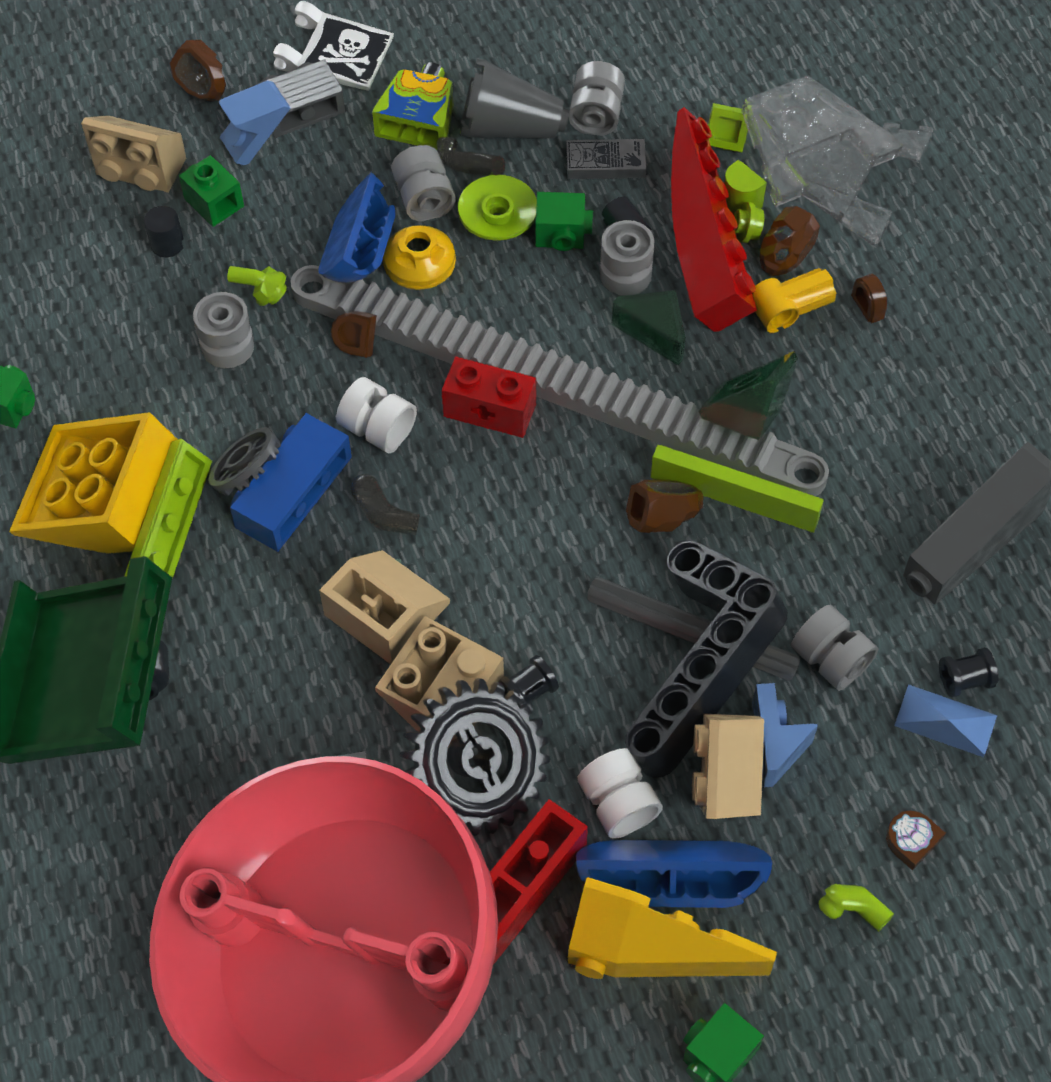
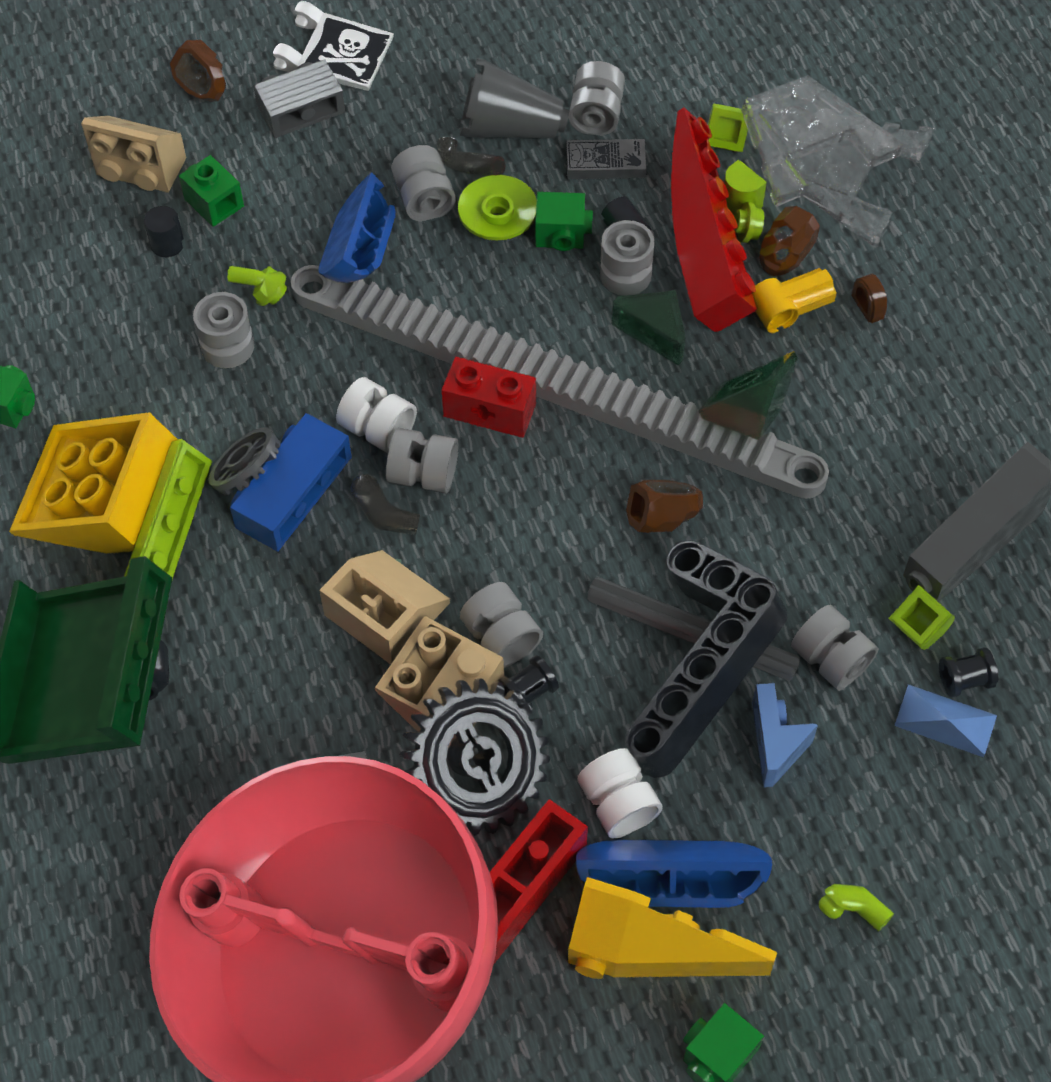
medium blue slope [219,80,290,165] -> none
reddish brown tile [331,311,377,358] -> none
torso [372,62,453,152] -> none
yellow piece [383,225,456,290] -> none
lime tile [650,445,824,533] -> none
tan slope [692,714,764,819] -> none
tile [886,810,946,870] -> none
none -> light grey wheel [386,428,459,494]
none -> light grey wheel [460,582,543,668]
none -> lime brick [888,585,955,650]

